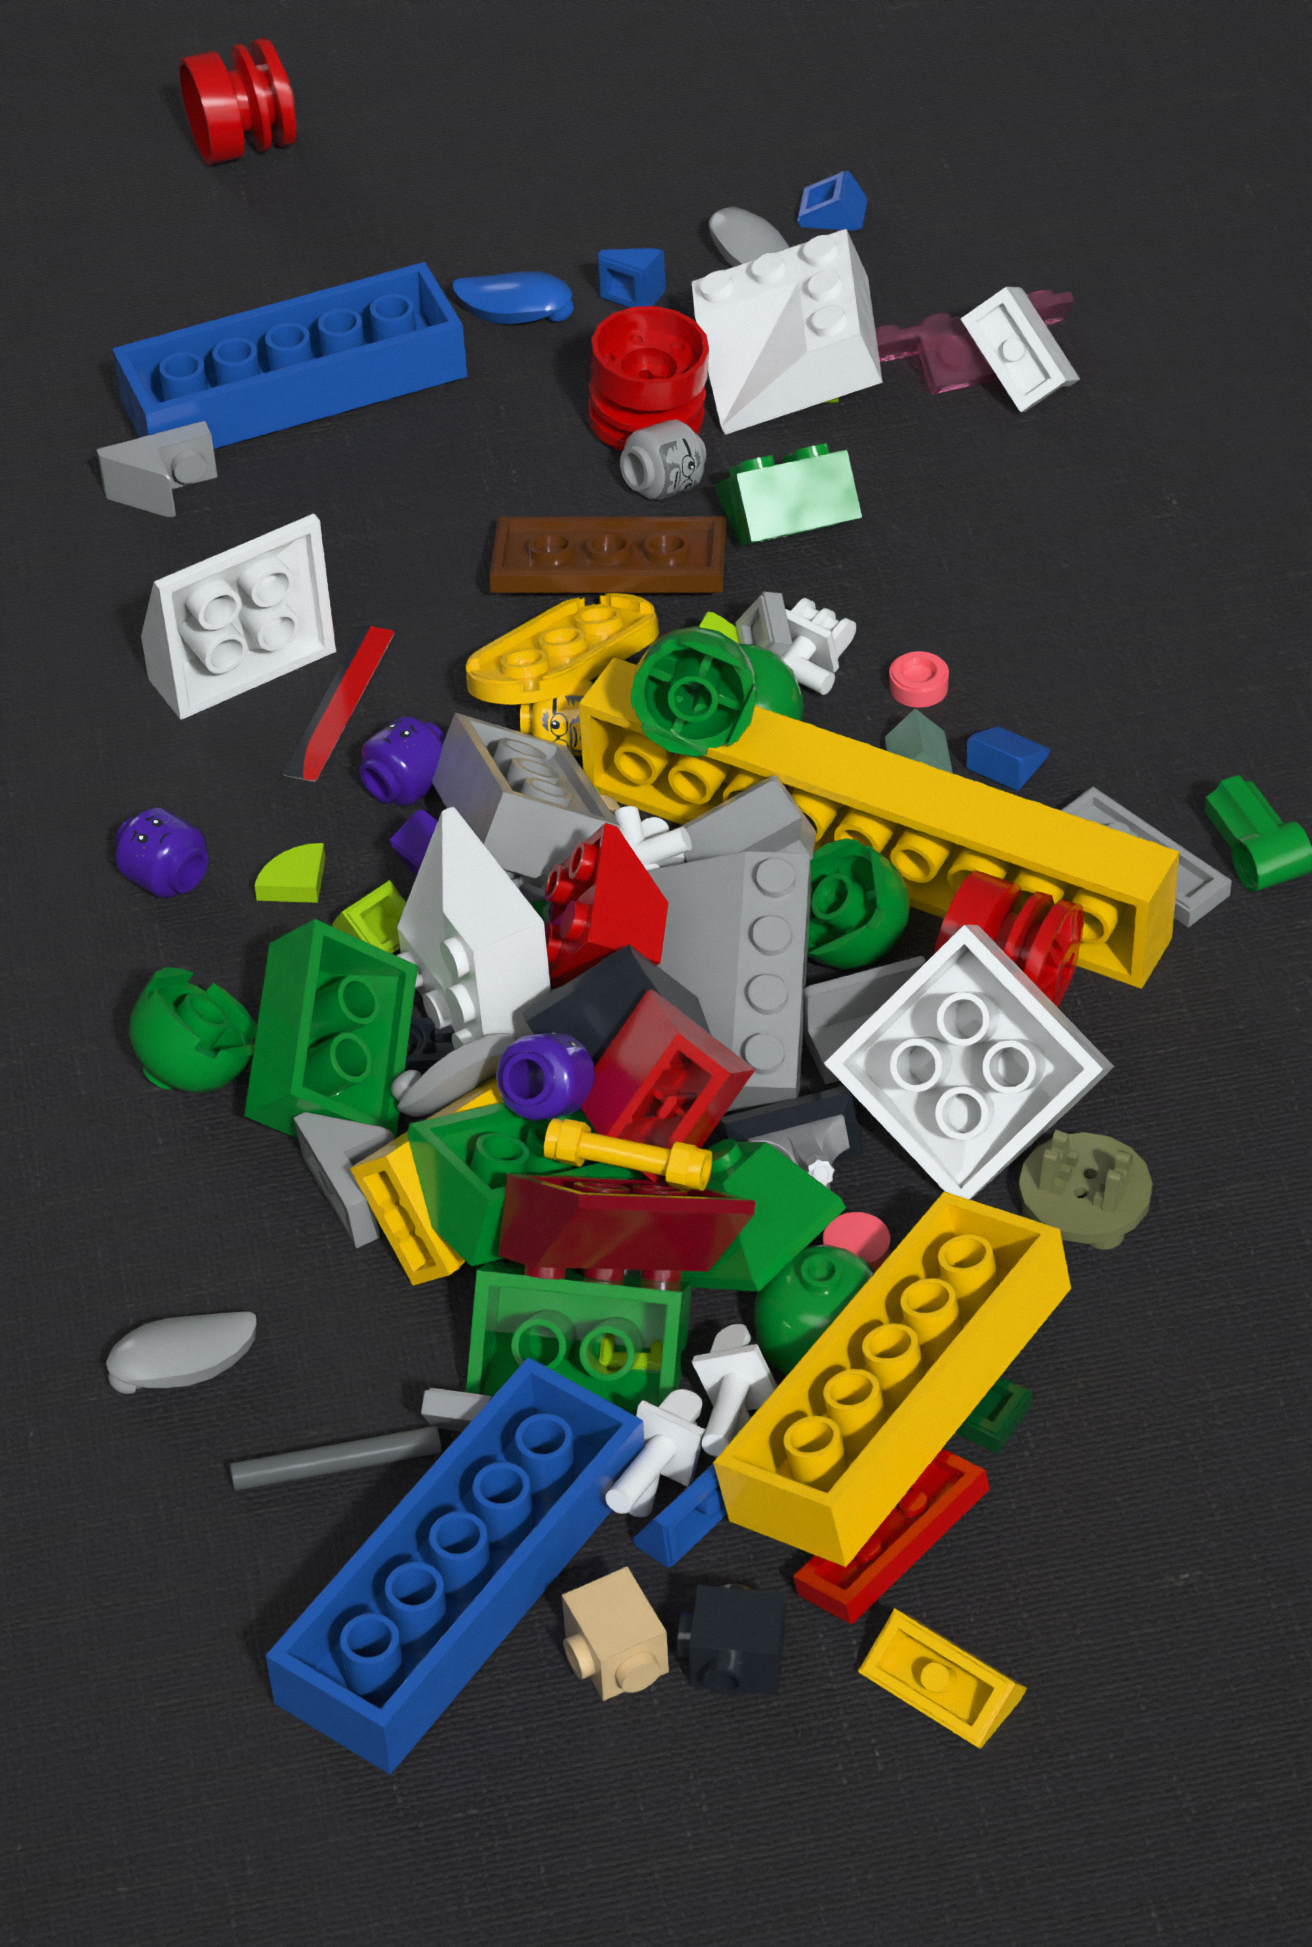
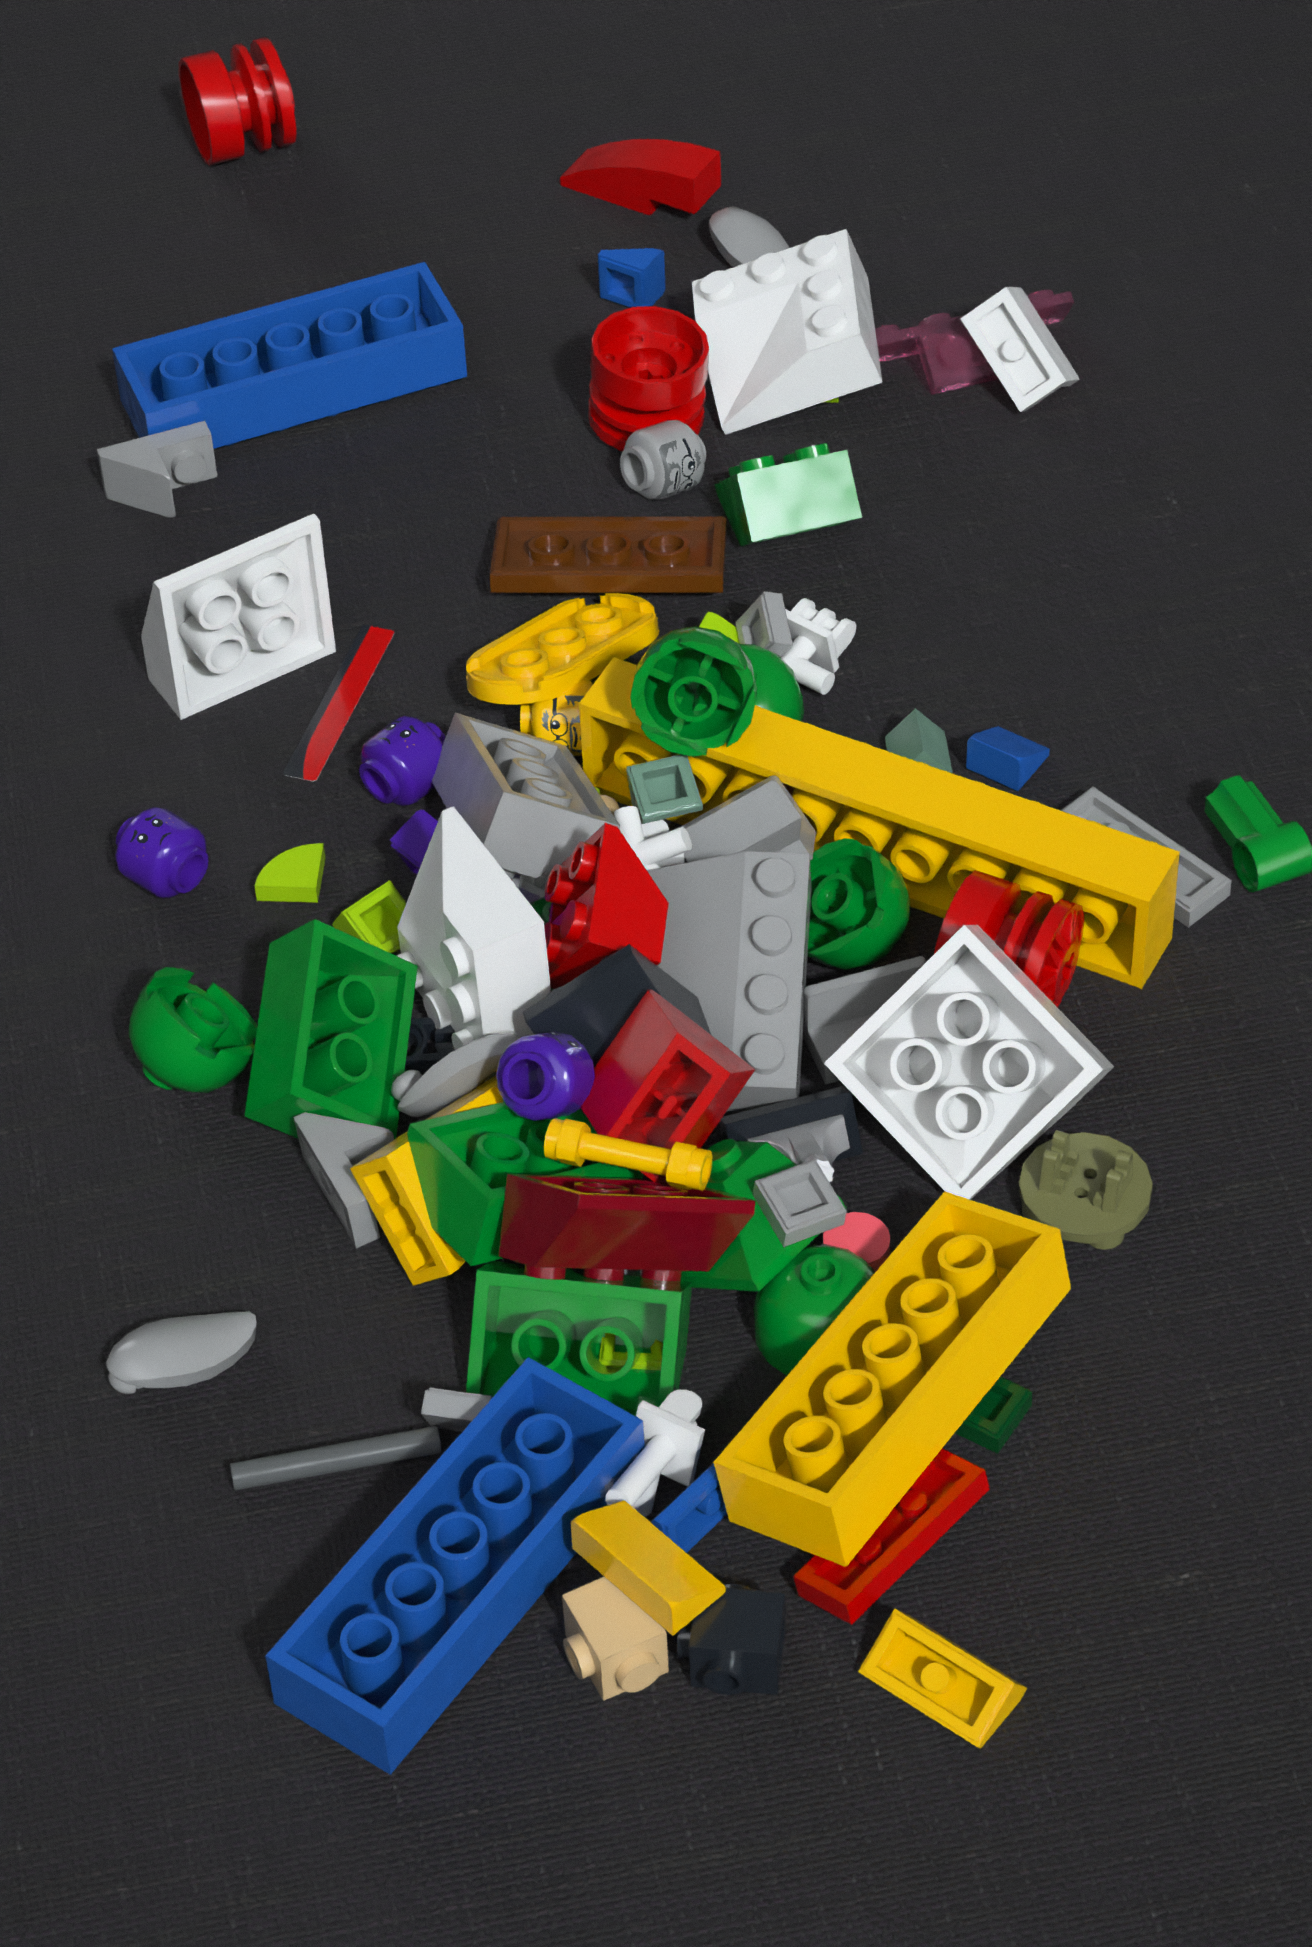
blue arm [453,271,574,324] -> none
white arm [692,1324,778,1456] -> none
blue slope [797,170,867,230] -> none
coral tile [889,651,949,708] -> none
none -> red slope [560,139,721,216]
none -> yellow slope [571,1500,726,1636]
none -> sand green slope [626,754,703,824]
none -> light grey tile [752,1159,847,1247]

